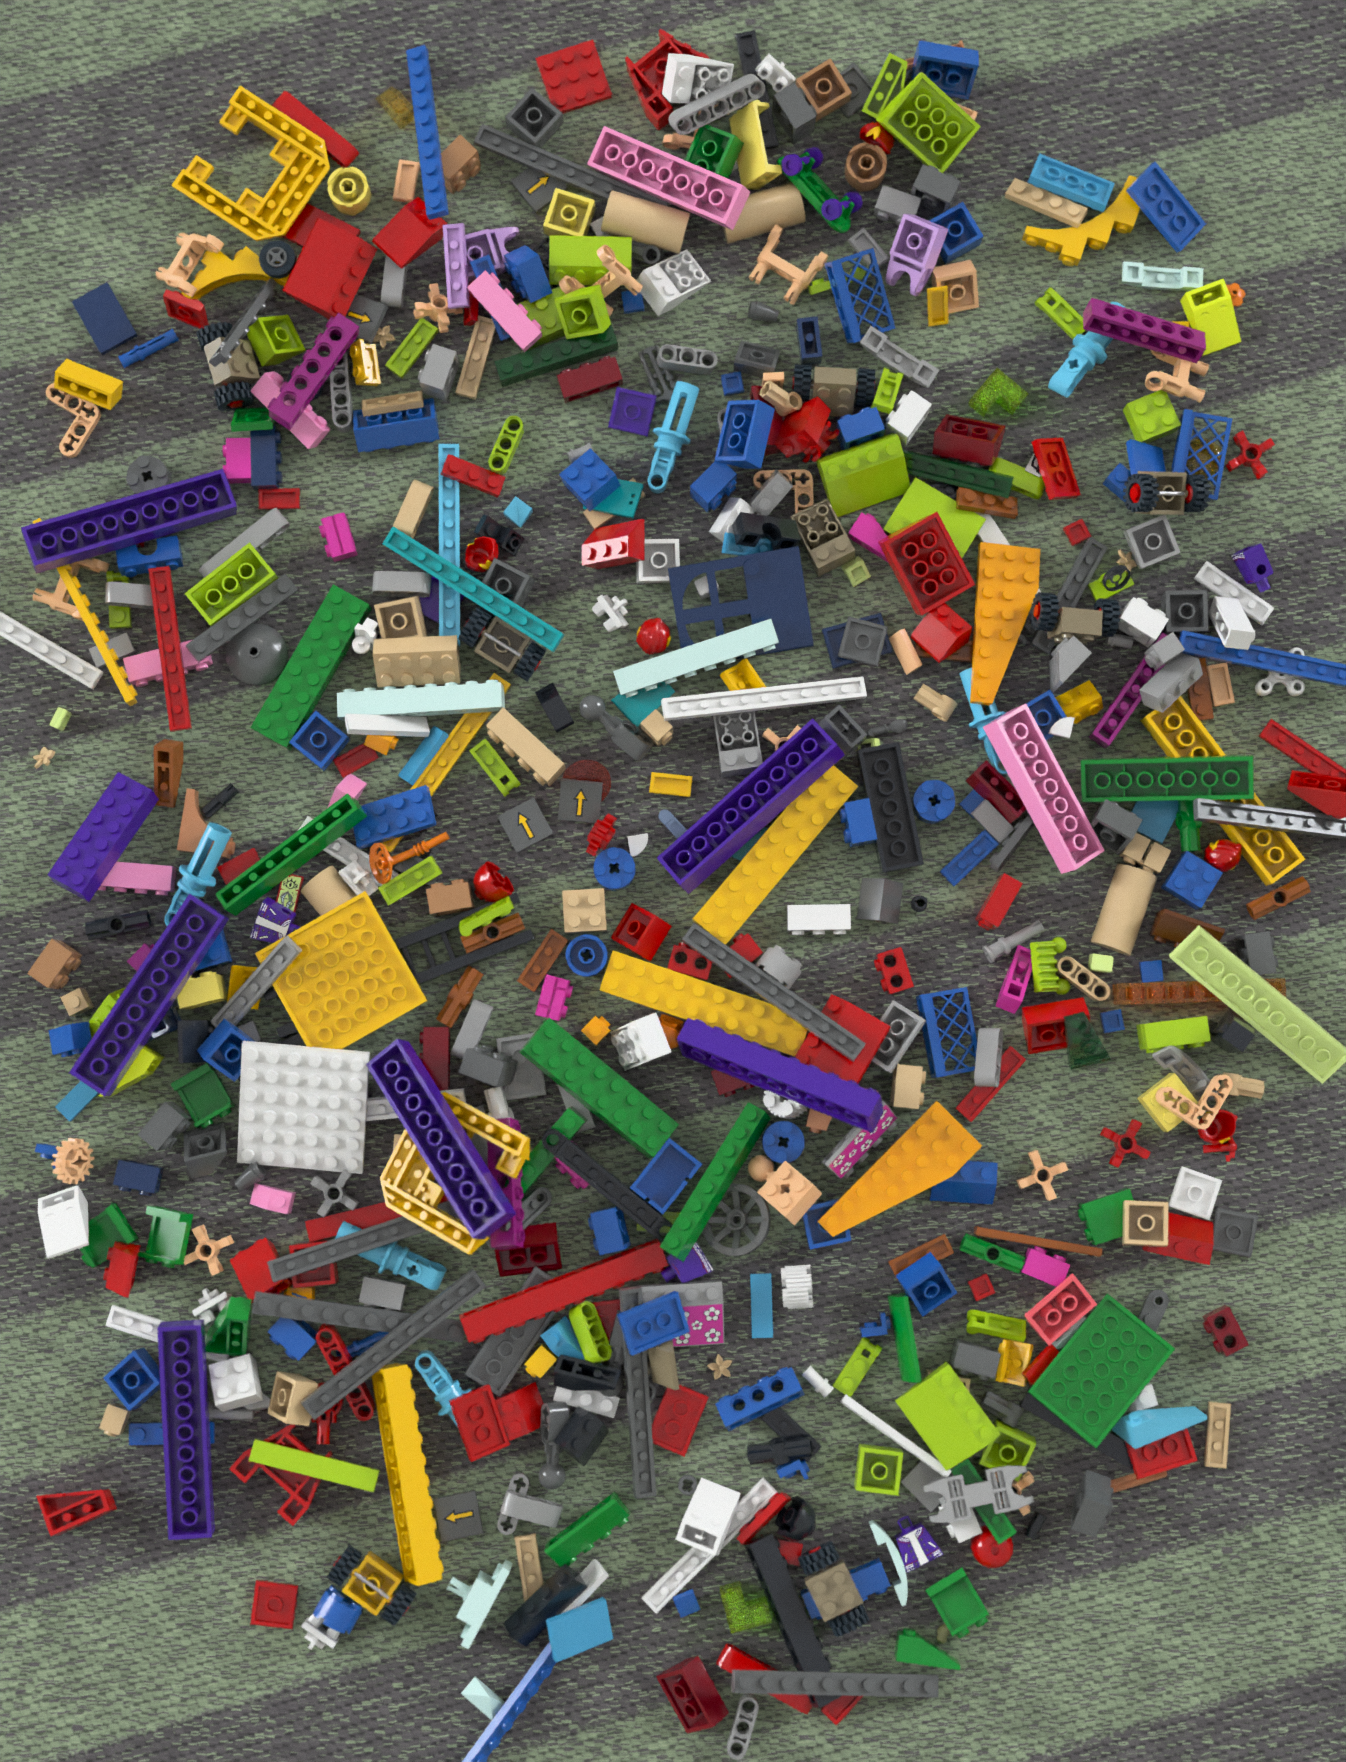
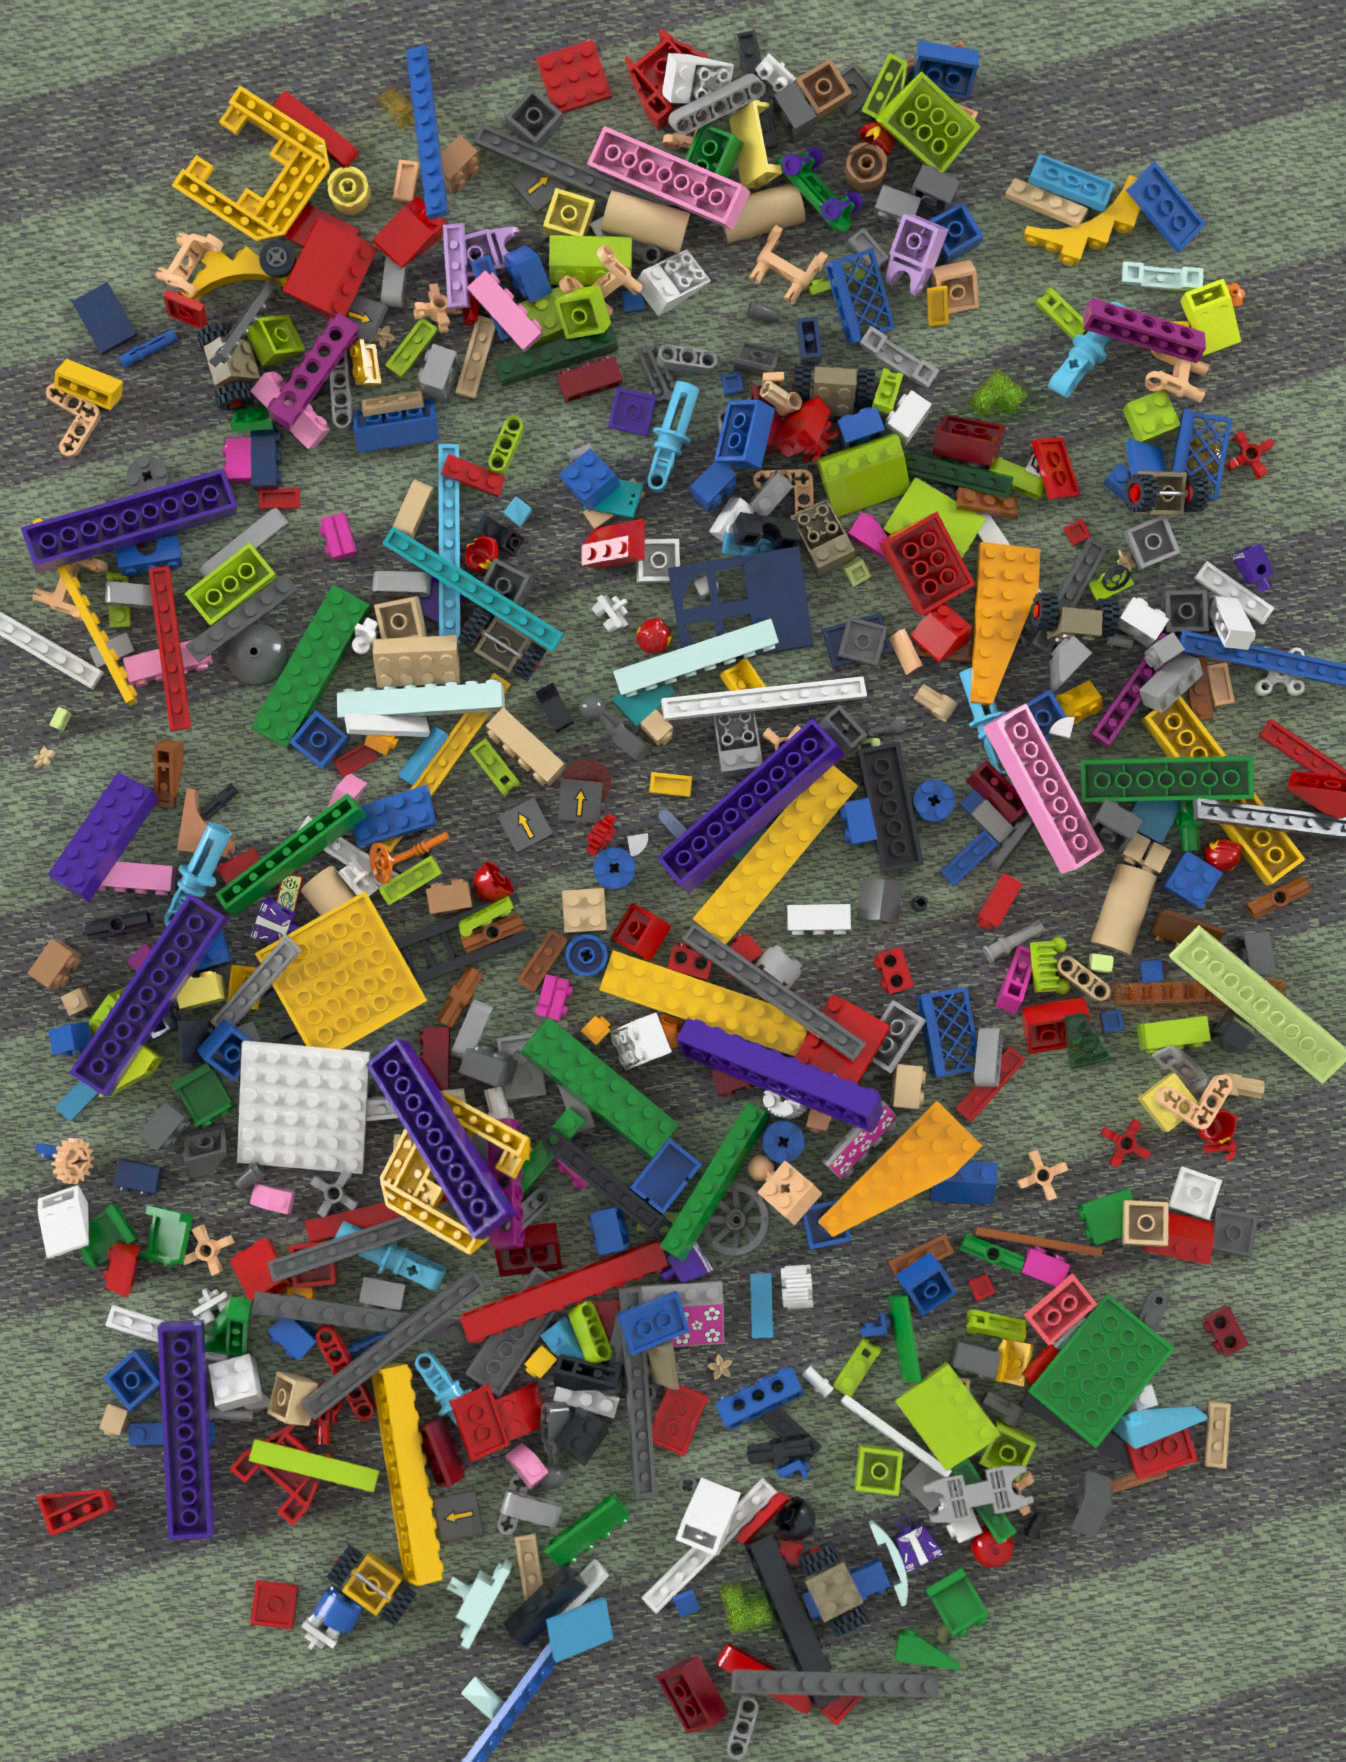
none -> dark red slope [417,1416,466,1487]
none -> bright pink slope [505,1443,549,1490]

